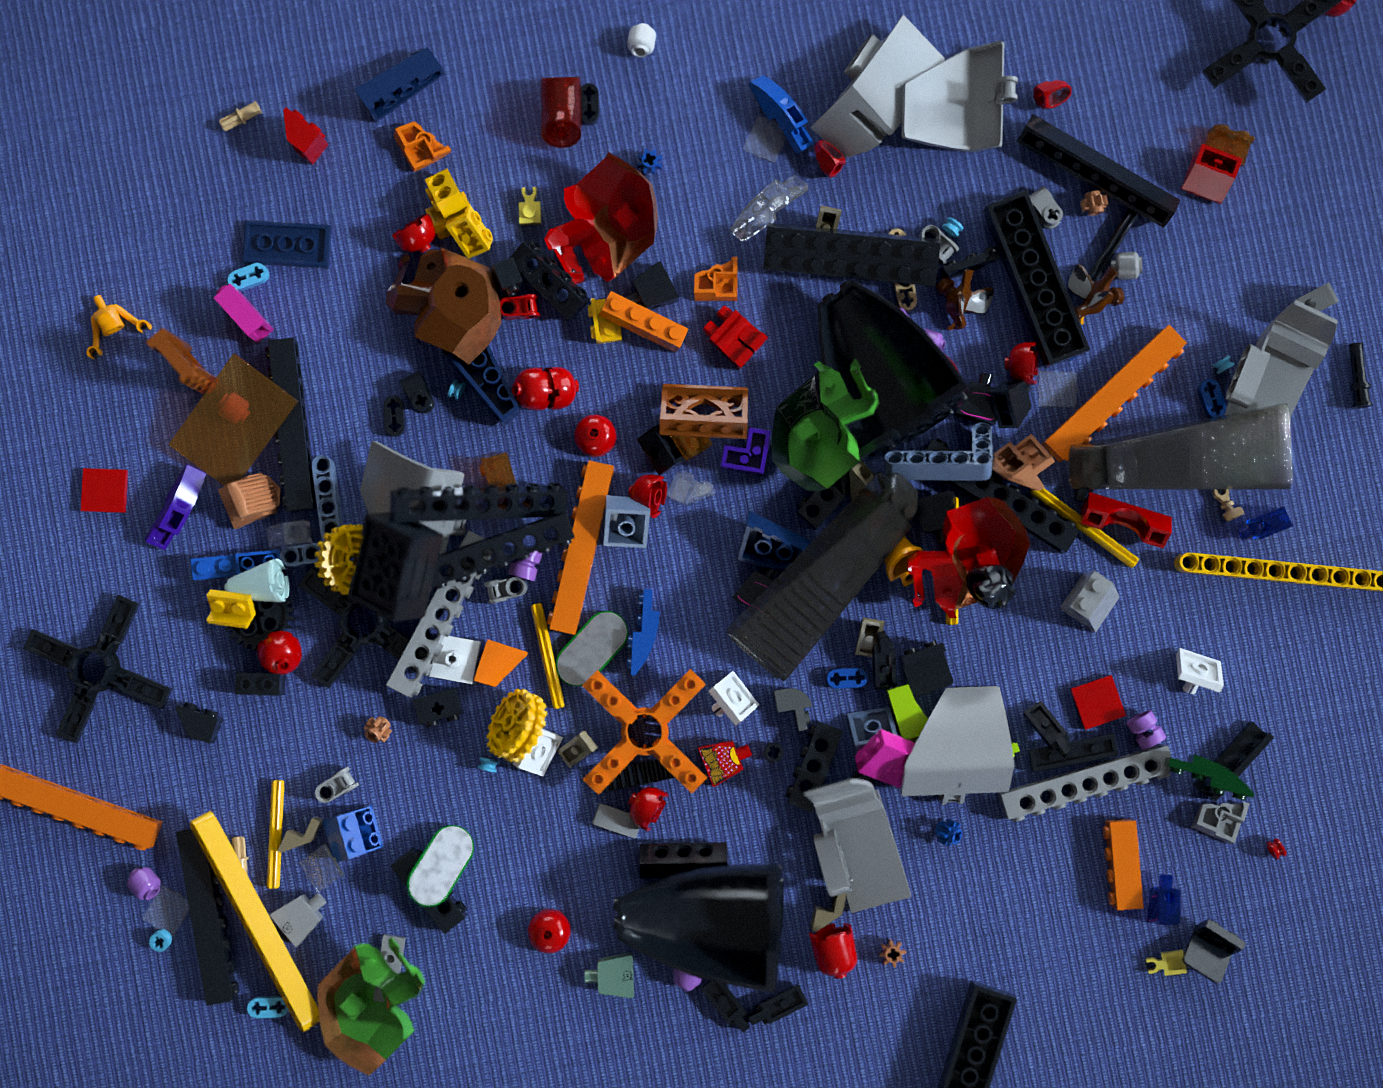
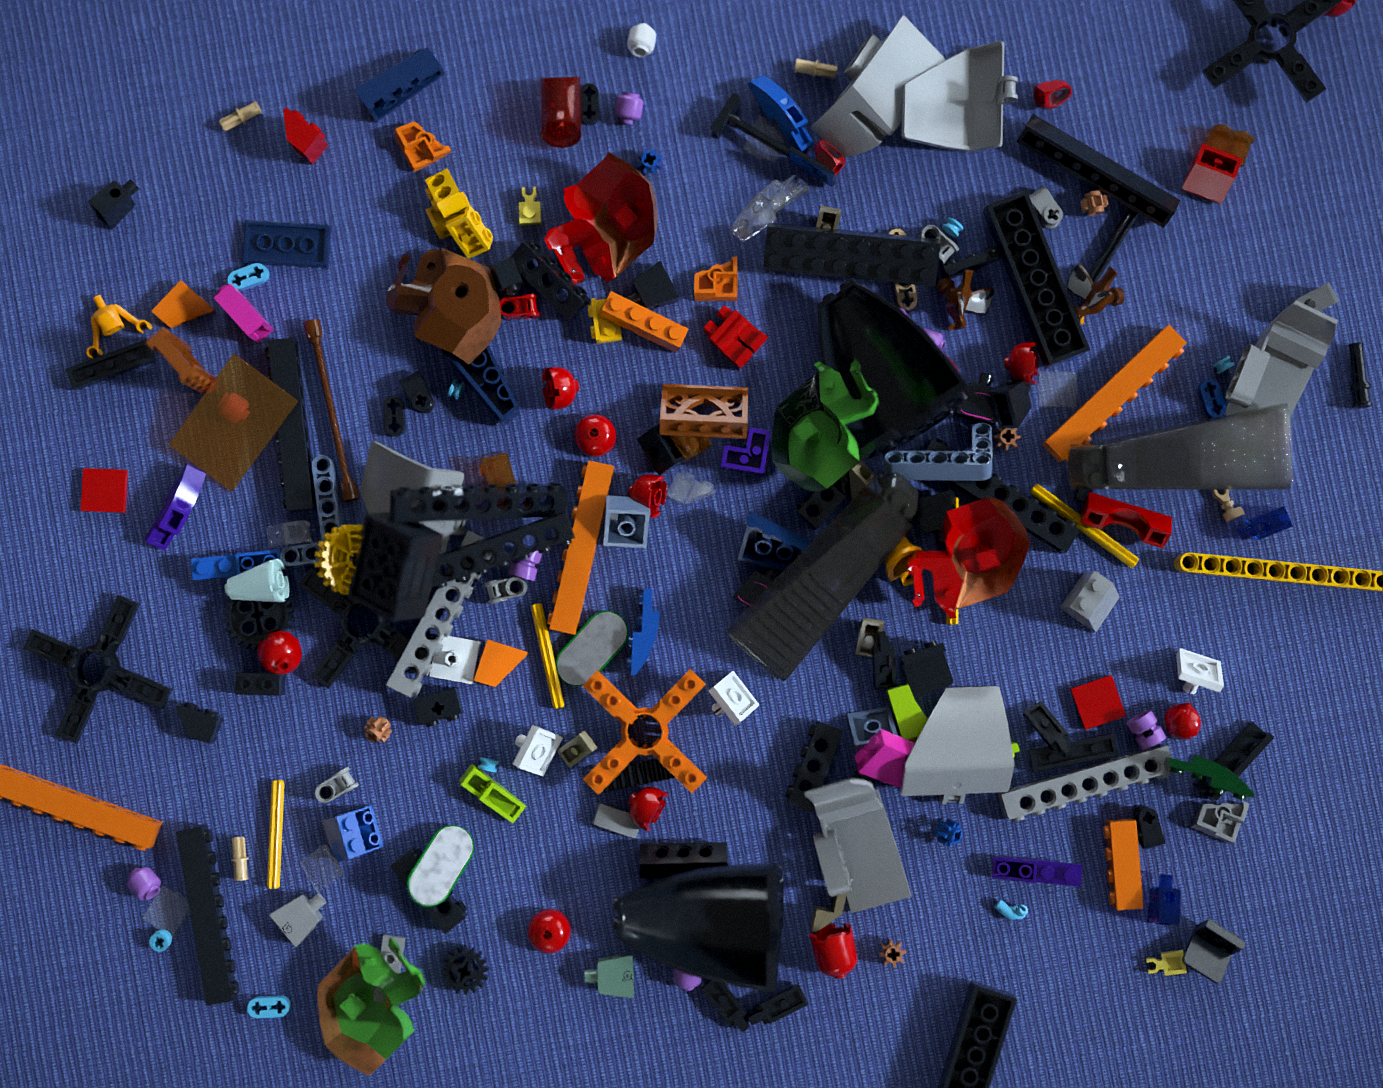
yellow beam [189,811,320,1032] -> none
yellow bracket [206,589,256,628] -> none
nougat piece [218,473,281,529] -> none
dark tan slope [278,816,324,853] -> none
red cylinder [392,213,436,253] -> none
yellow piece [486,689,547,762] -> none
red cylinder [512,367,553,411] -> none
torso [698,740,752,787] -> none
black bush [764,742,784,762] -> none
dark grey brick [773,688,812,731] -> none
blue beam [826,668,868,689] -> none
black head [966,564,1016,609] -> none
nougat piece [992,434,1055,491] -> none
light grey head [1111,252,1143,280] -> none
red bush [1266,838,1287,860] -> none
none -> black gear [66,339,157,390]
none -> black torso [88,179,139,230]
none -> orange slope [152,280,215,328]
none -> reddish brown hose [303,319,359,502]
none -> black gear [441,945,490,995]
none -> lime slope [458,763,526,823]
none -> medium lavender head [614,92,643,124]
none -> black piece [710,93,835,187]
none -> tan axle [795,58,837,79]
none -> nougat gear [992,427,1021,451]
none -> dark purple slope [992,856,1082,887]
none -> medium azure arm [994,899,1028,920]
none -> black piece [1134,805,1166,850]
none -> red hair [1164,703,1201,740]

